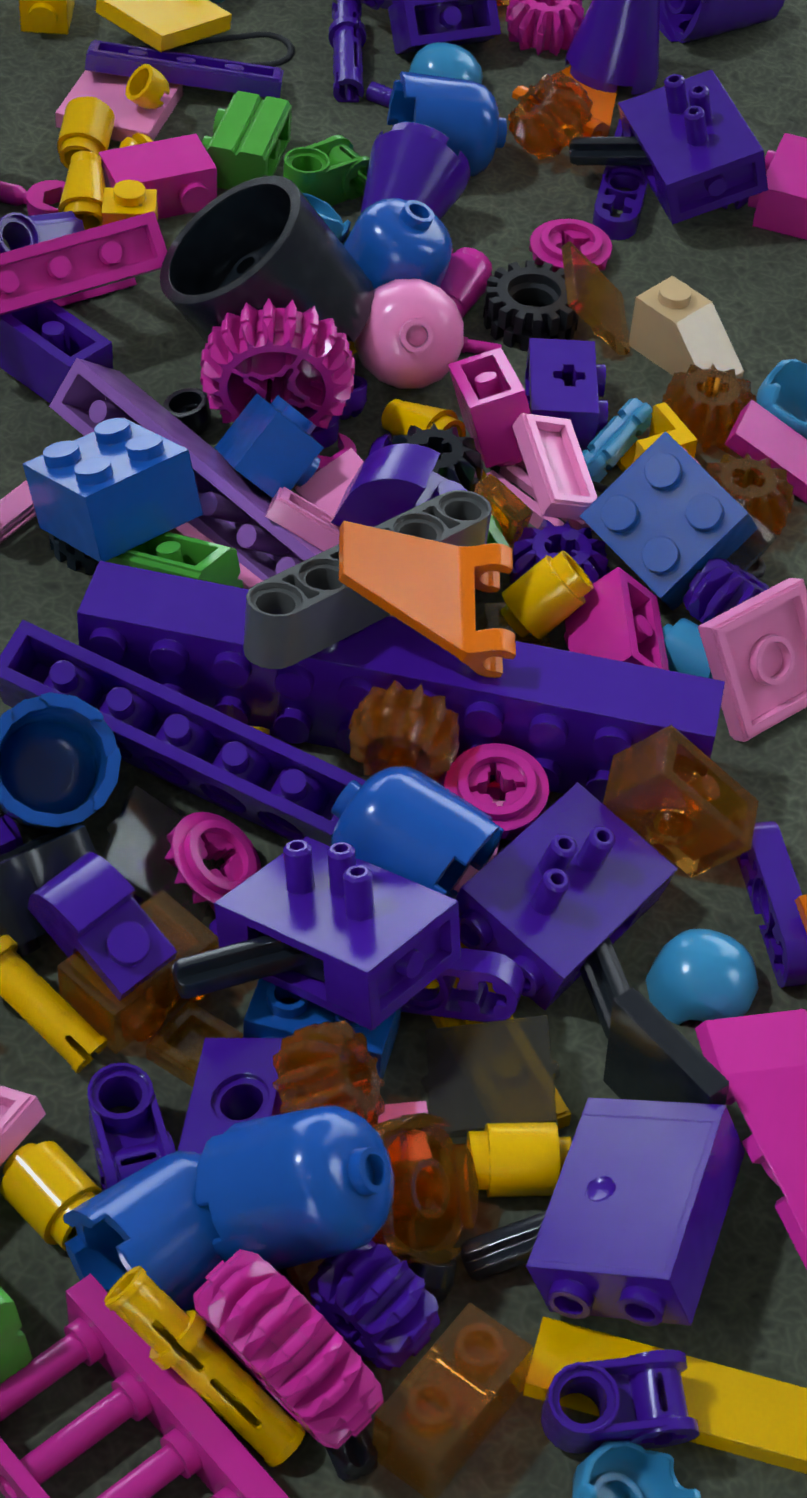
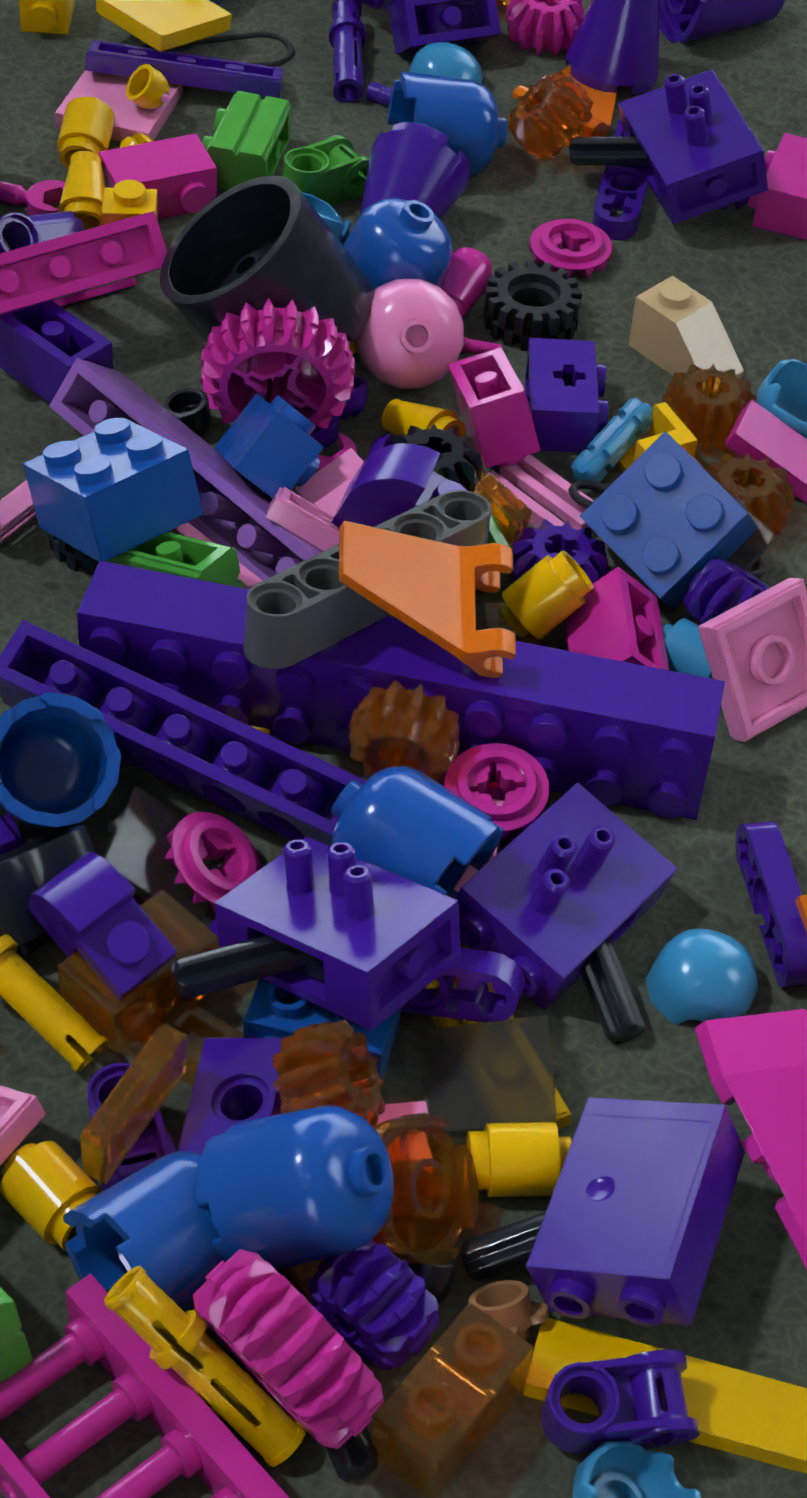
bright pink tile [512,413,598,521] -> none
clear orange piece [561,241,630,355] -> none
clear orange brick [603,725,759,878] -> none
black tile [603,987,729,1105] -> none
none -> clear orange tile [80,1023,186,1185]
none -> medium nougat plate [458,1280,550,1348]

